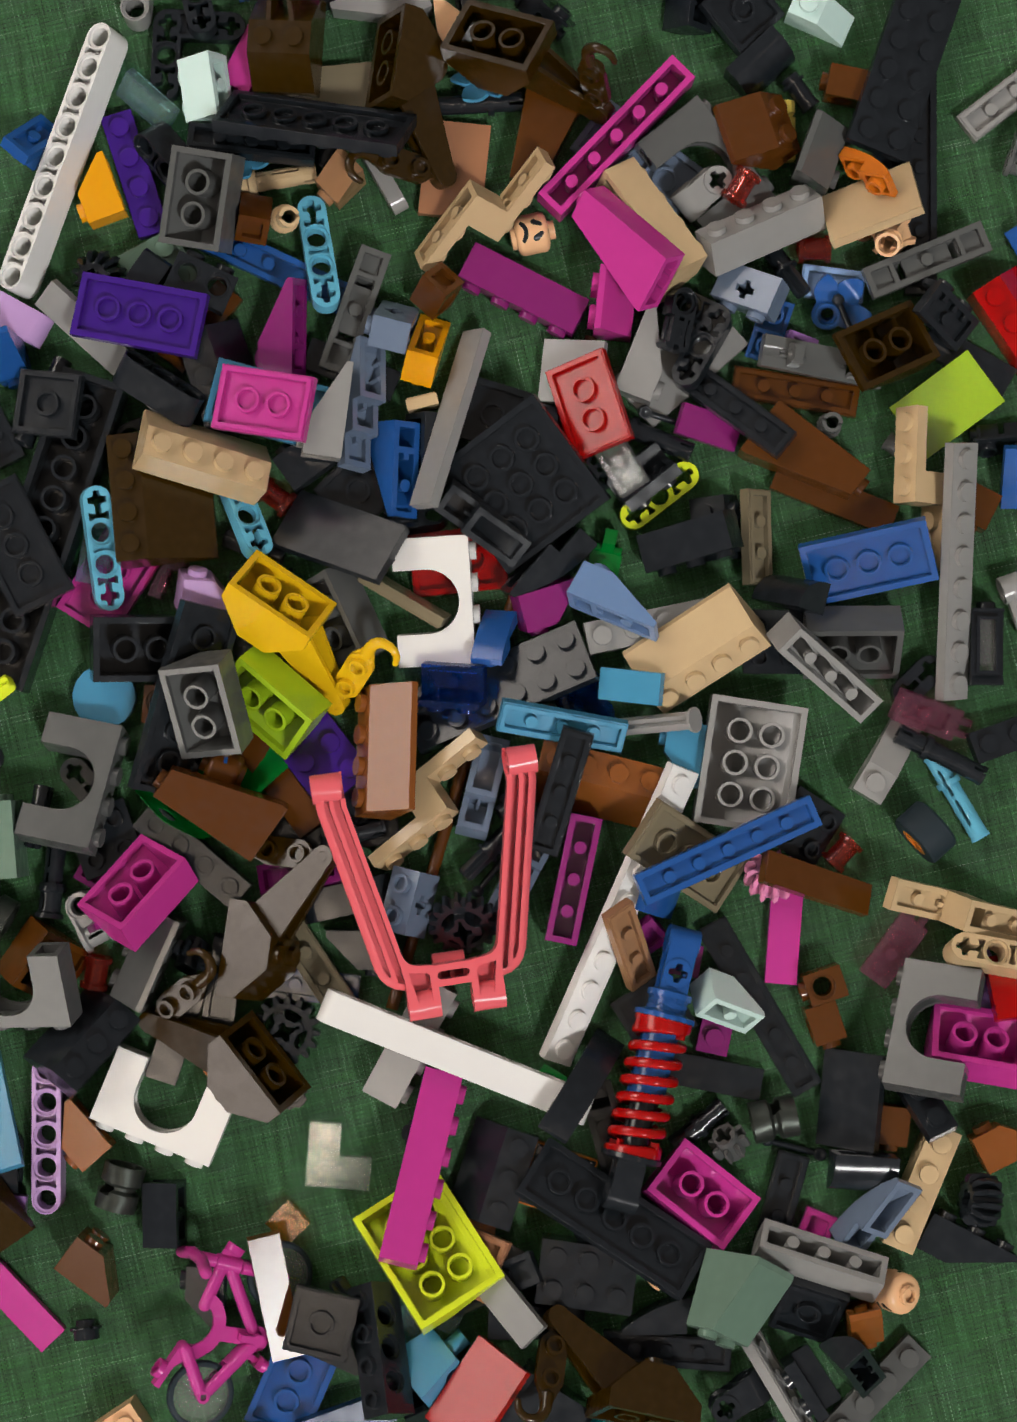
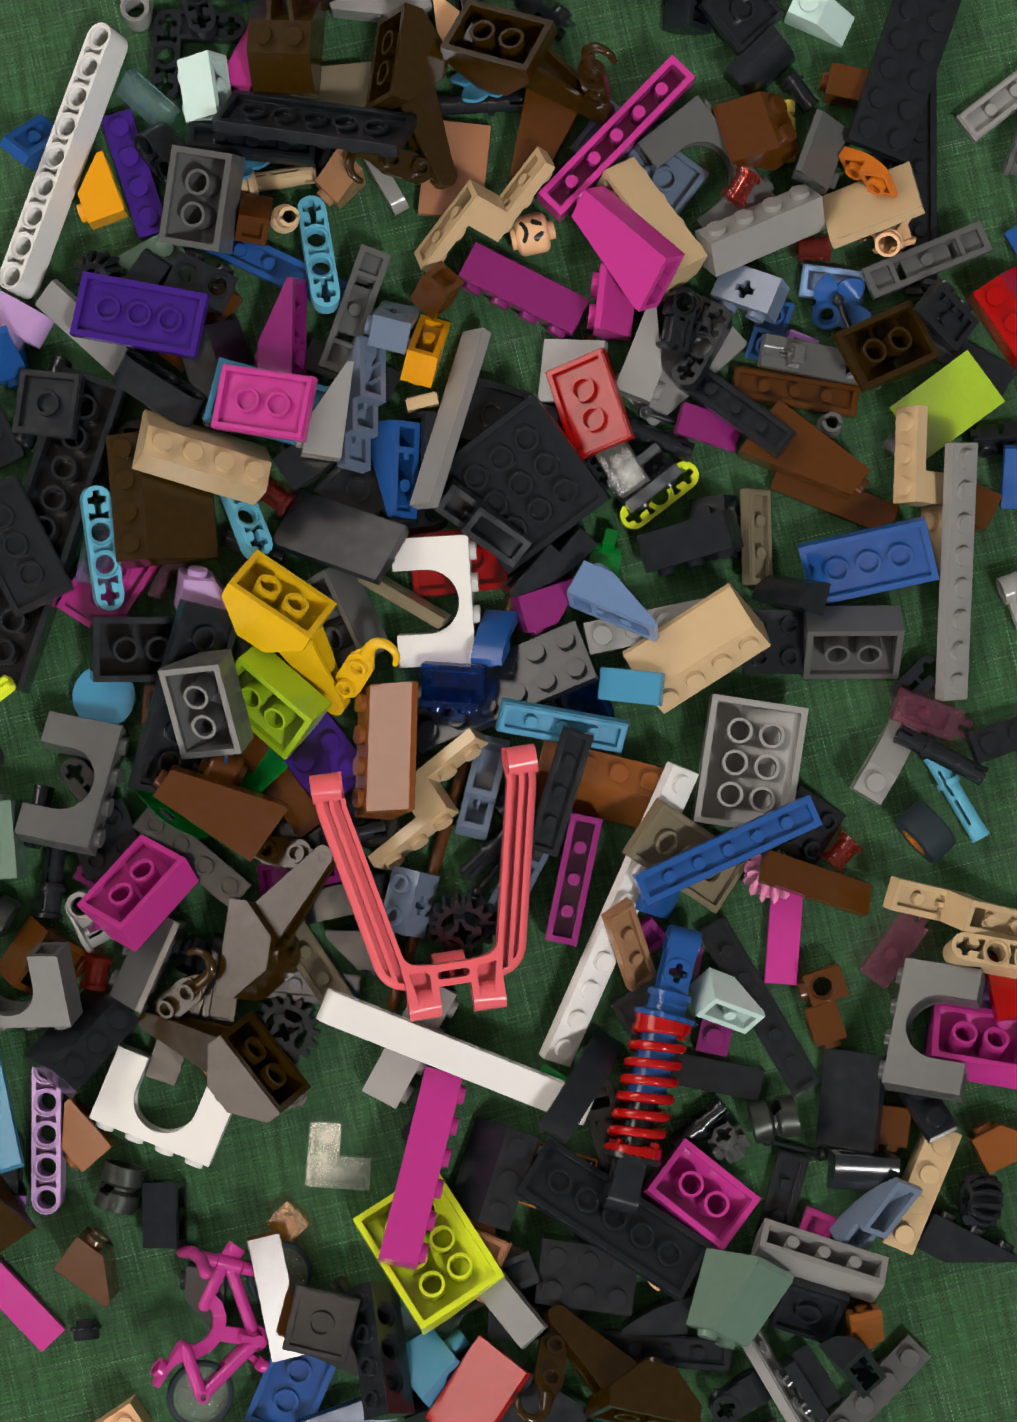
light grey axle [619,707,702,736] -> none
dark azure slope [658,724,707,789] -> none
light grey piece [669,165,732,223] -> none
black axle [764,248,811,299] -> none
light grey brick [765,611,883,724] -> none
light nougat head [875,1268,920,1315] -> none
black window [968,602,1005,687] -> none

